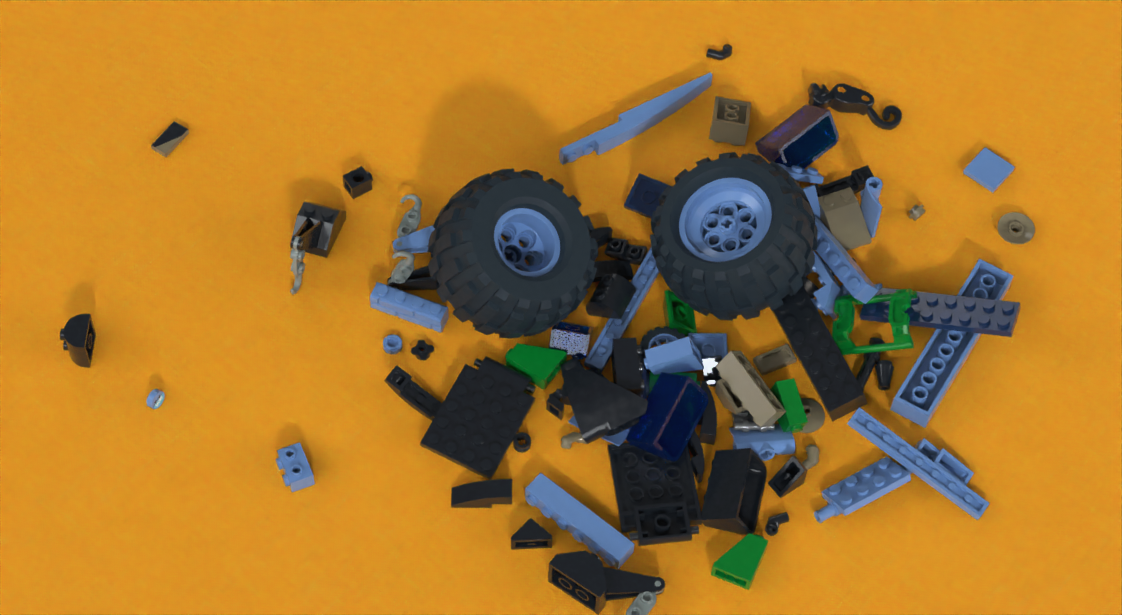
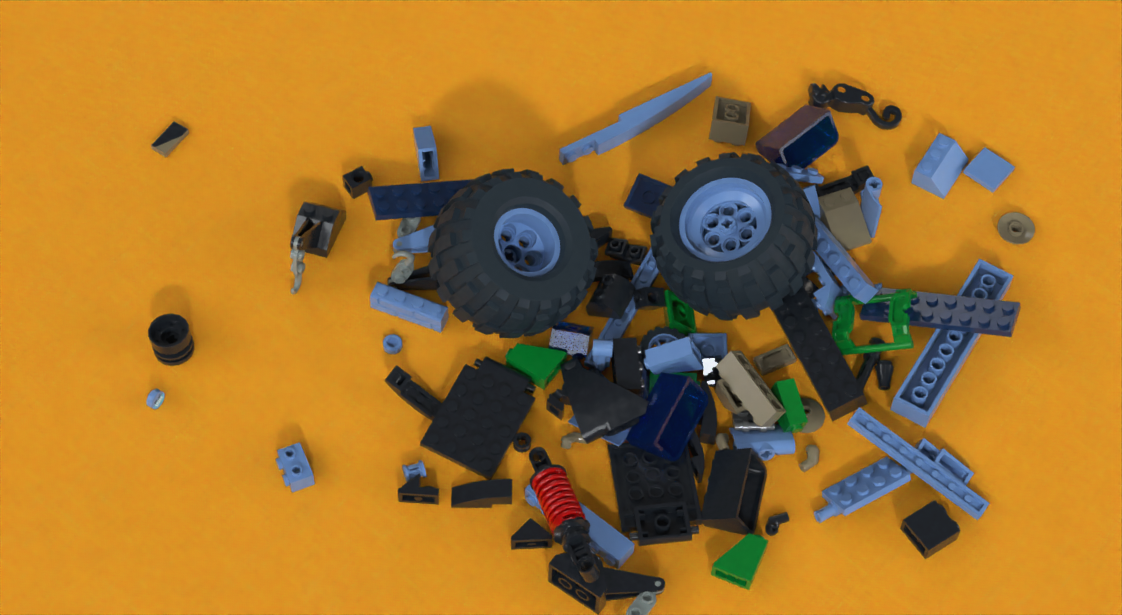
black brick [60,314,96,368] -> none
black plate [411,340,434,360] -> none
black arm [706,44,732,60] -> none
black slope [768,455,807,498] -> none
dark tan plate [909,204,926,221] -> none
none -> black wheel [148,313,195,366]
none -> dark blue plate [367,179,473,220]
none -> black slope [398,473,439,505]
none -> medium blue bush [402,460,427,482]
none -> medium blue slope [413,126,439,181]
none -> piece [529,447,600,583]
none -> medium blue piece [592,339,613,371]
none -> black brick [634,287,665,310]
none -> dark tan arm [715,433,730,450]
none -> black brick [900,500,961,559]
none -> medium blue slope [911,133,969,199]

